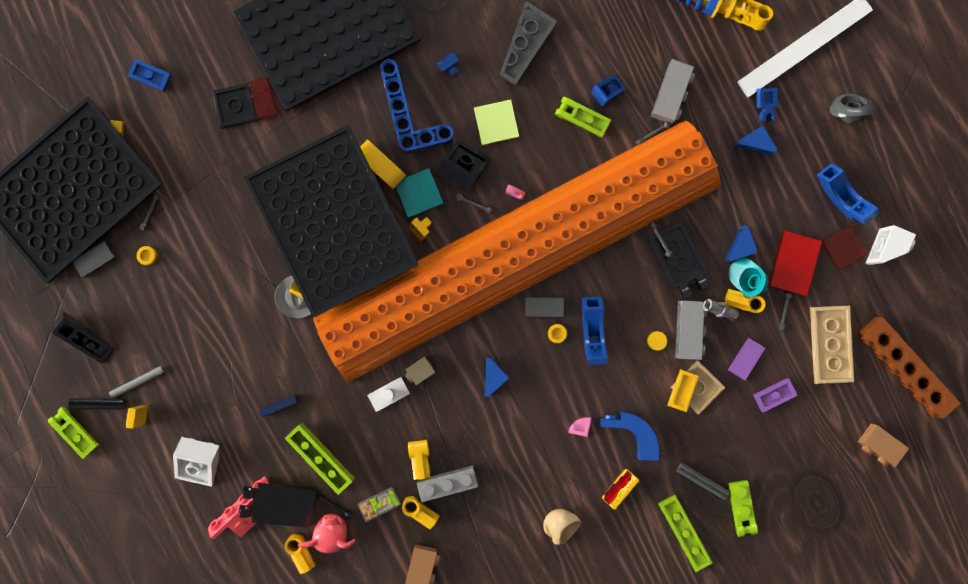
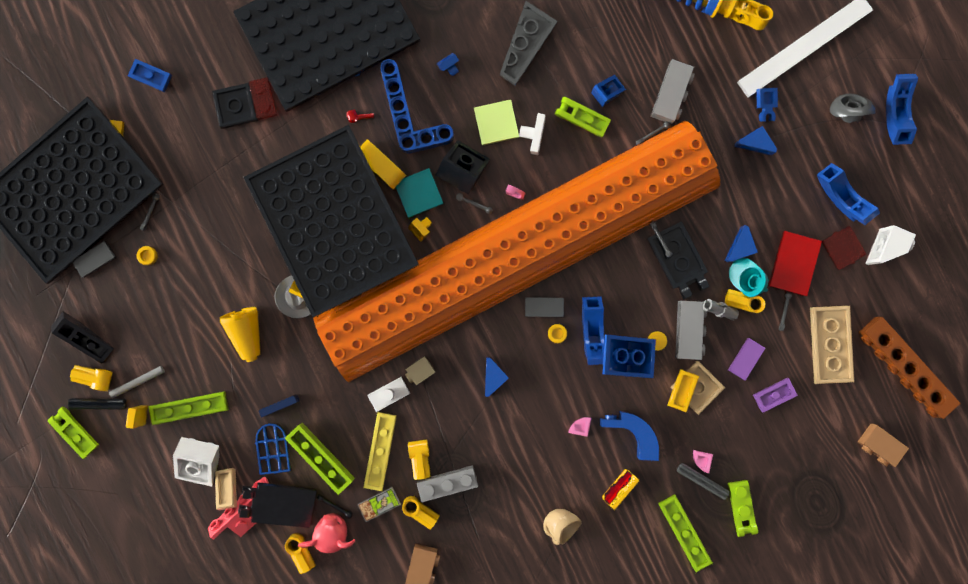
none -> yellow piece [70,365,113,391]
none -> lime tile [148,391,229,425]
none -> tan tile [215,468,237,510]
none -> yellow cone [220,307,260,362]
none -> blue window [255,423,291,475]
none -> red hand [346,109,374,123]
none -> light yellow tile [363,412,397,491]
none -> white tile [519,113,546,155]
none -> blue slope [603,335,656,378]
none -> bright pink tile [693,450,713,474]
none -> blue arch [886,74,918,145]

